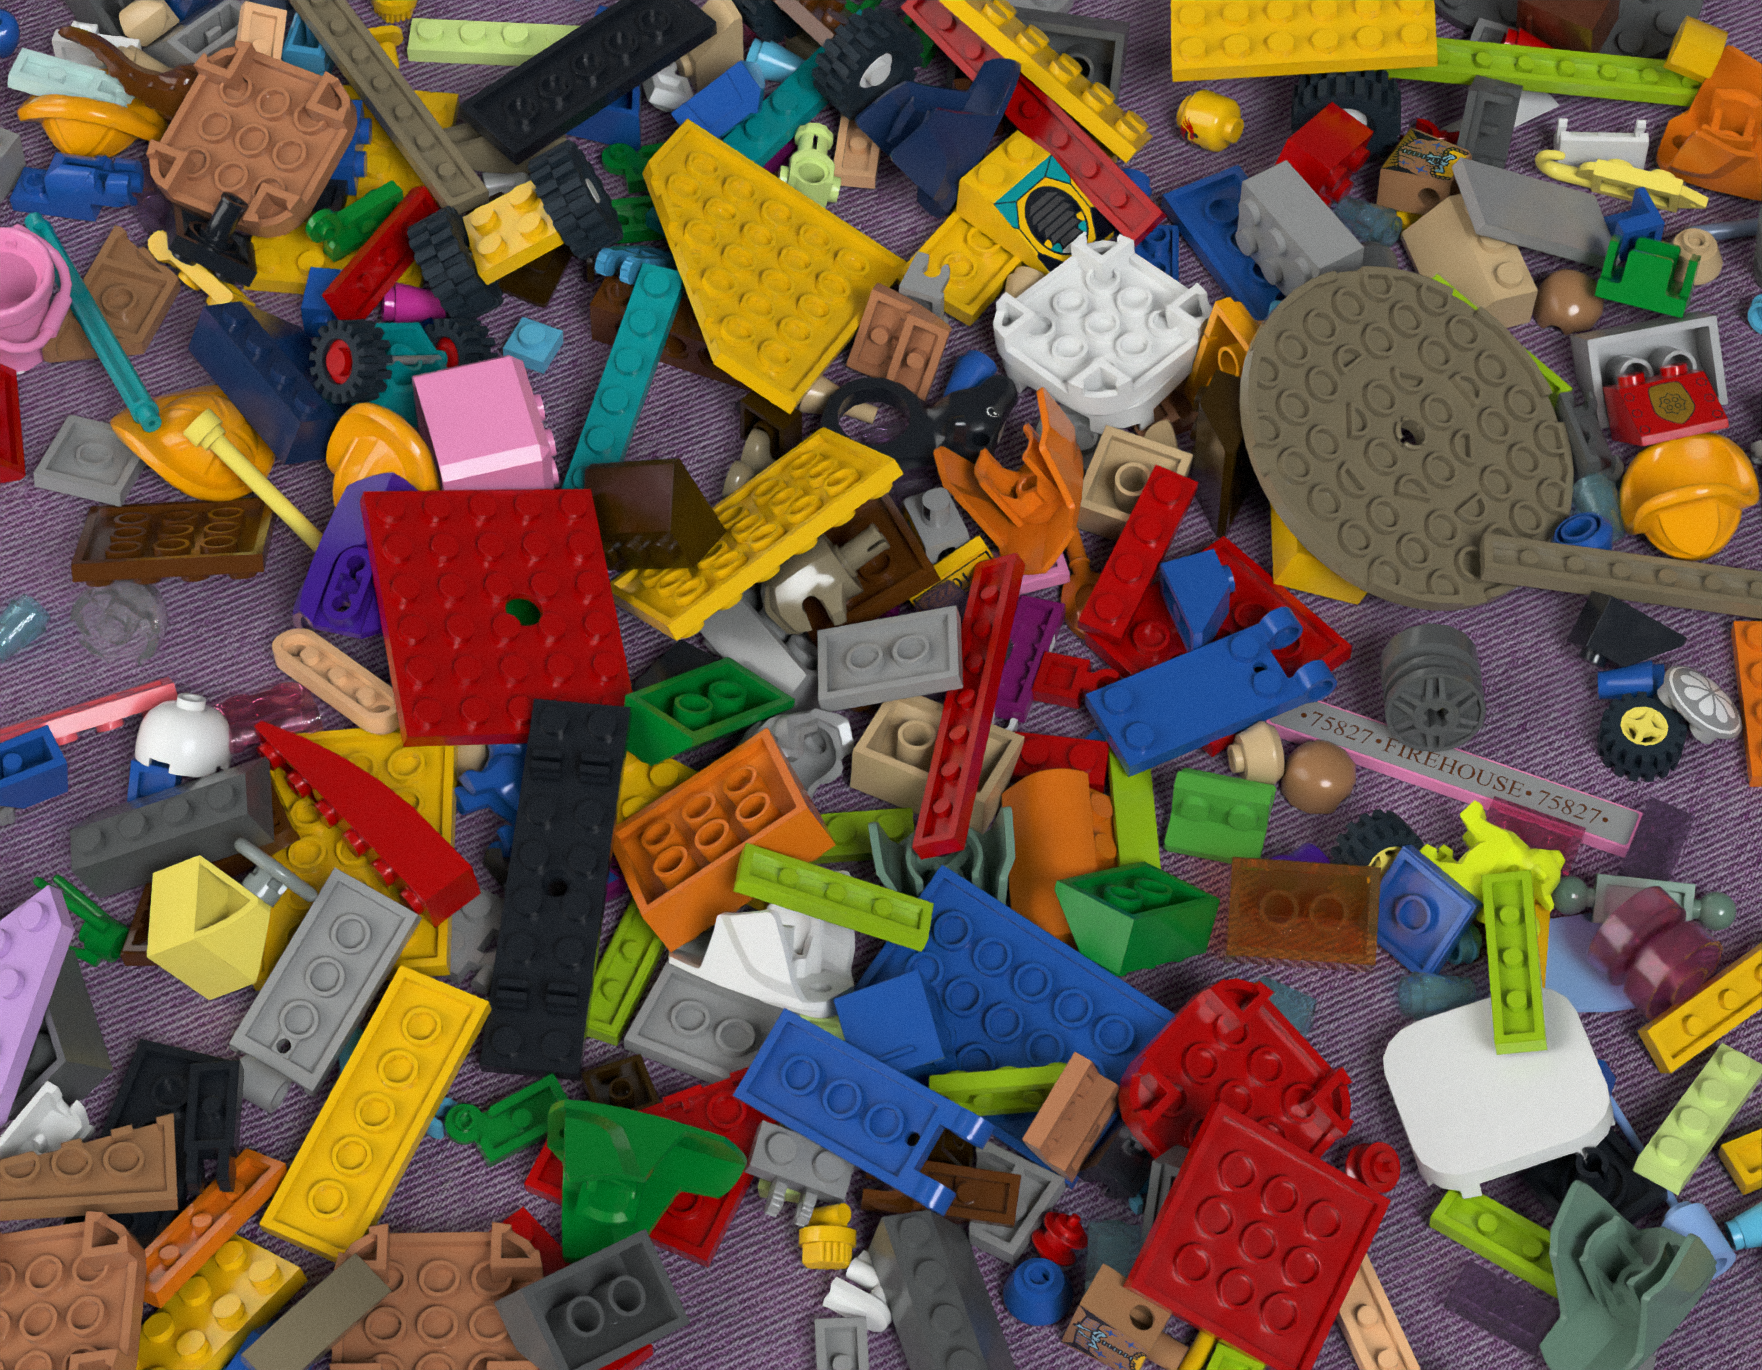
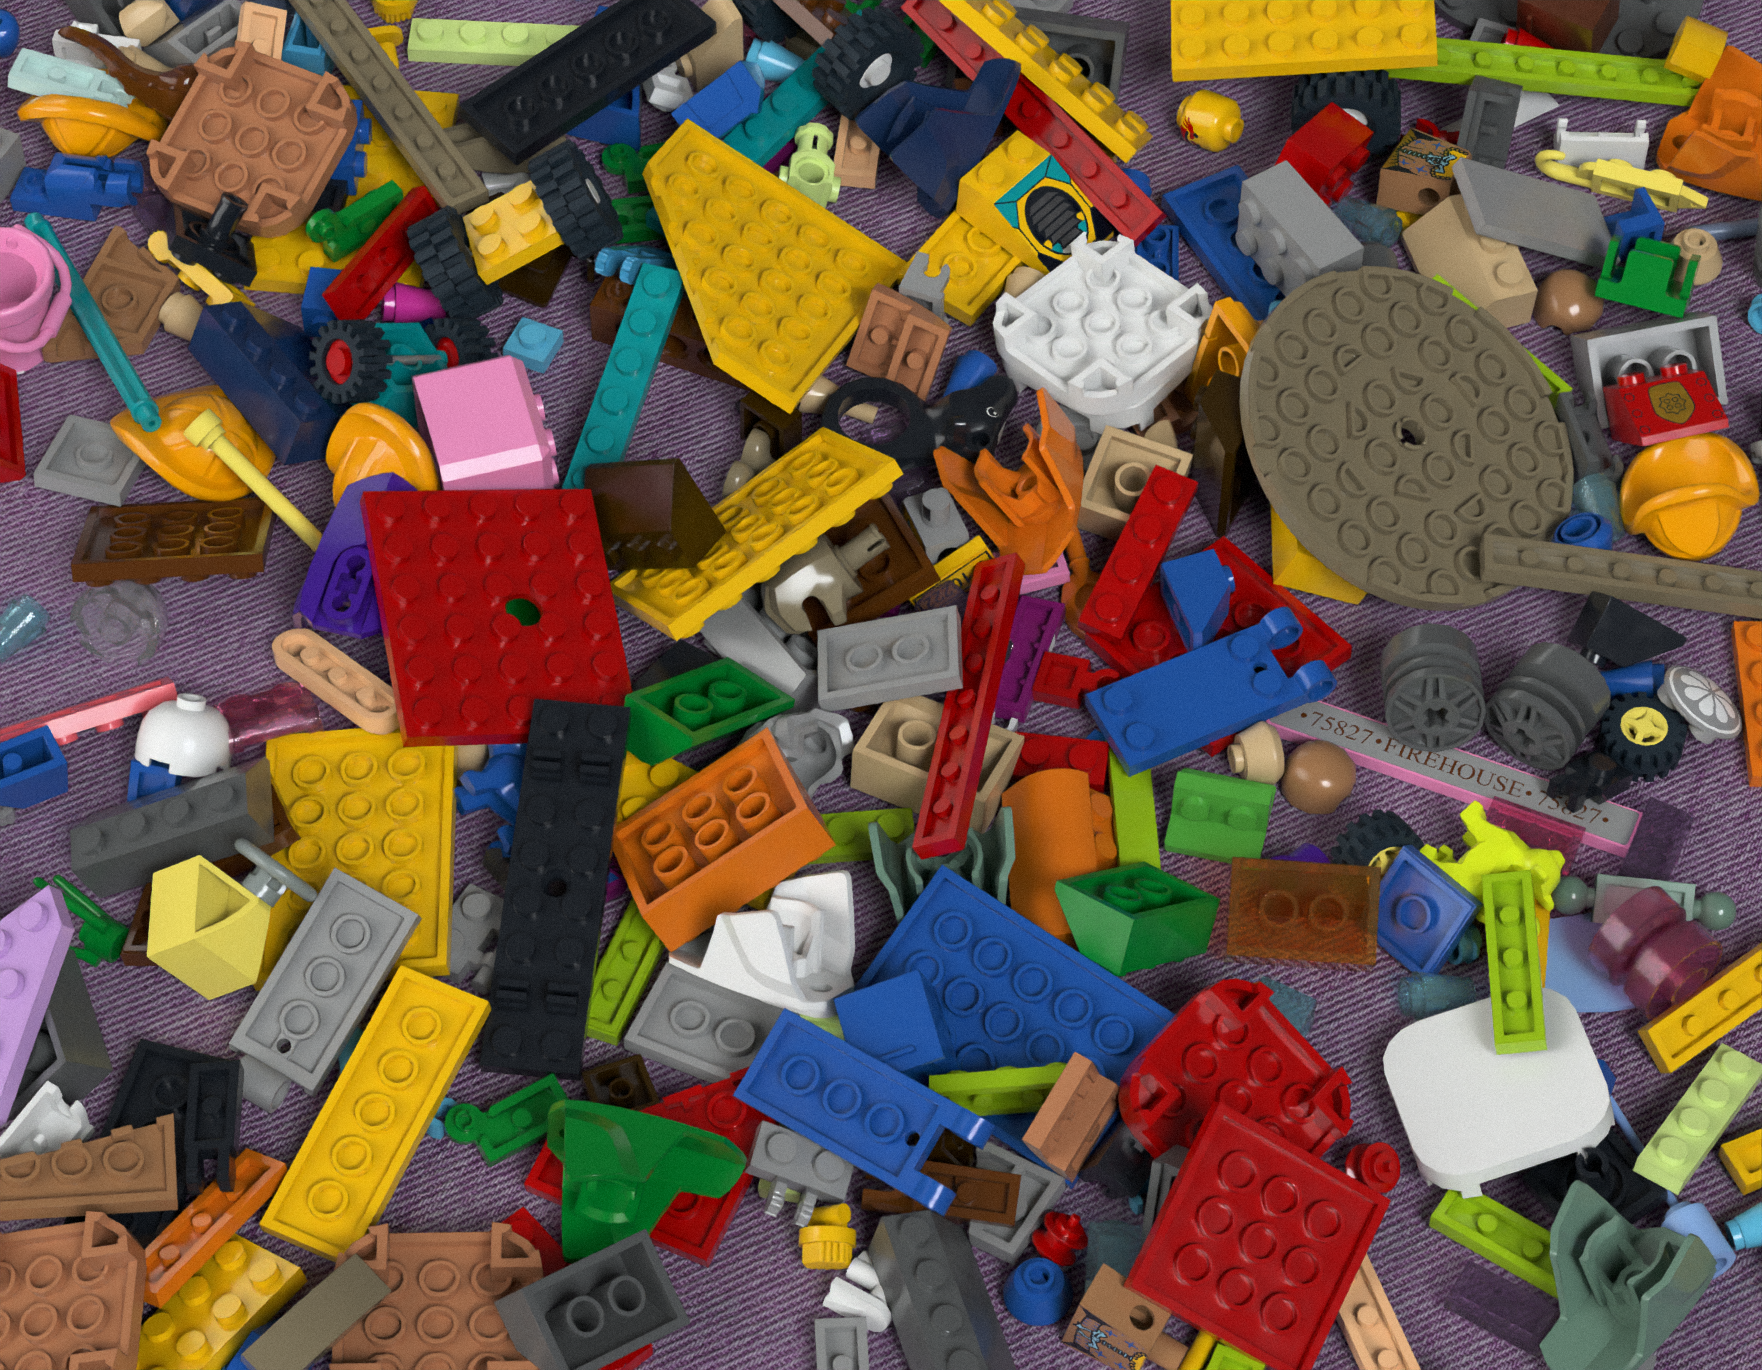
red slope [254,720,481,928] -> none
lime plate [733,843,934,952] -> none
none -> tan cone [158,292,203,341]
none -> dark grey wheel [1484,642,1611,771]
none -> black plate [1546,749,1633,813]

